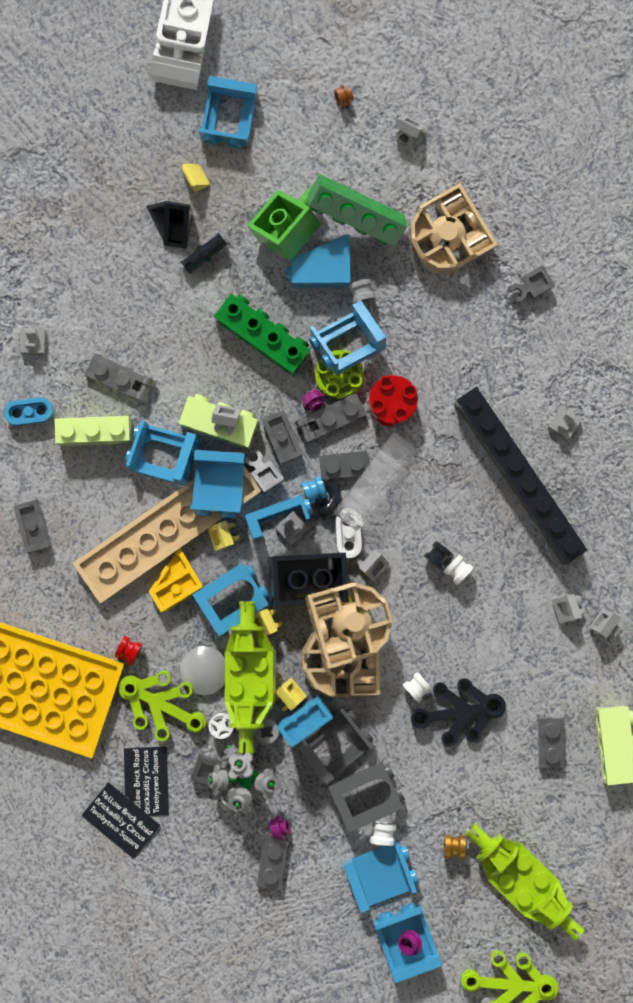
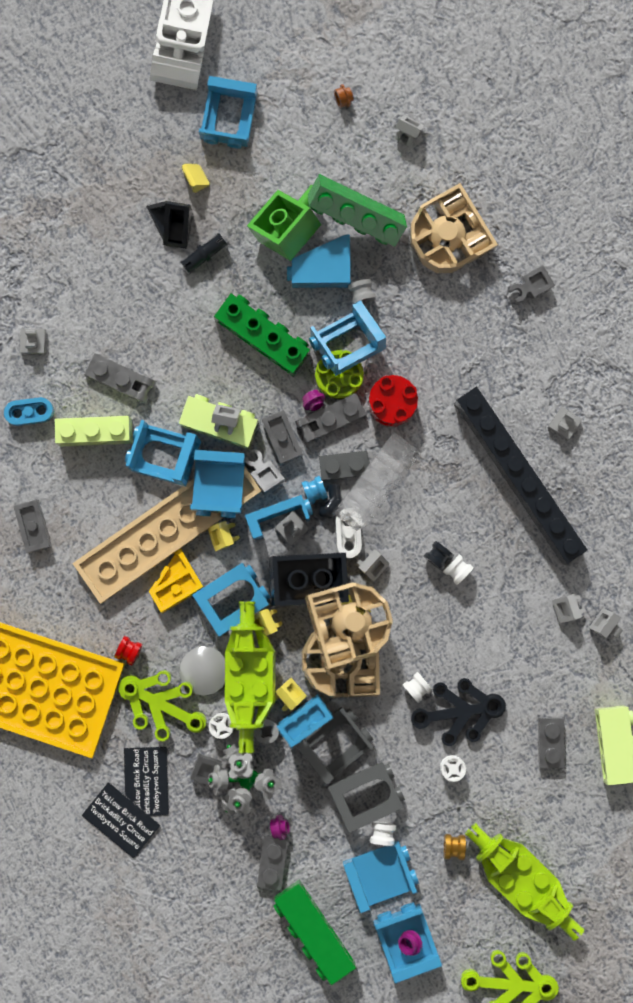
none -> green brick [273,879,356,985]
none -> white wheel [440,755,466,782]

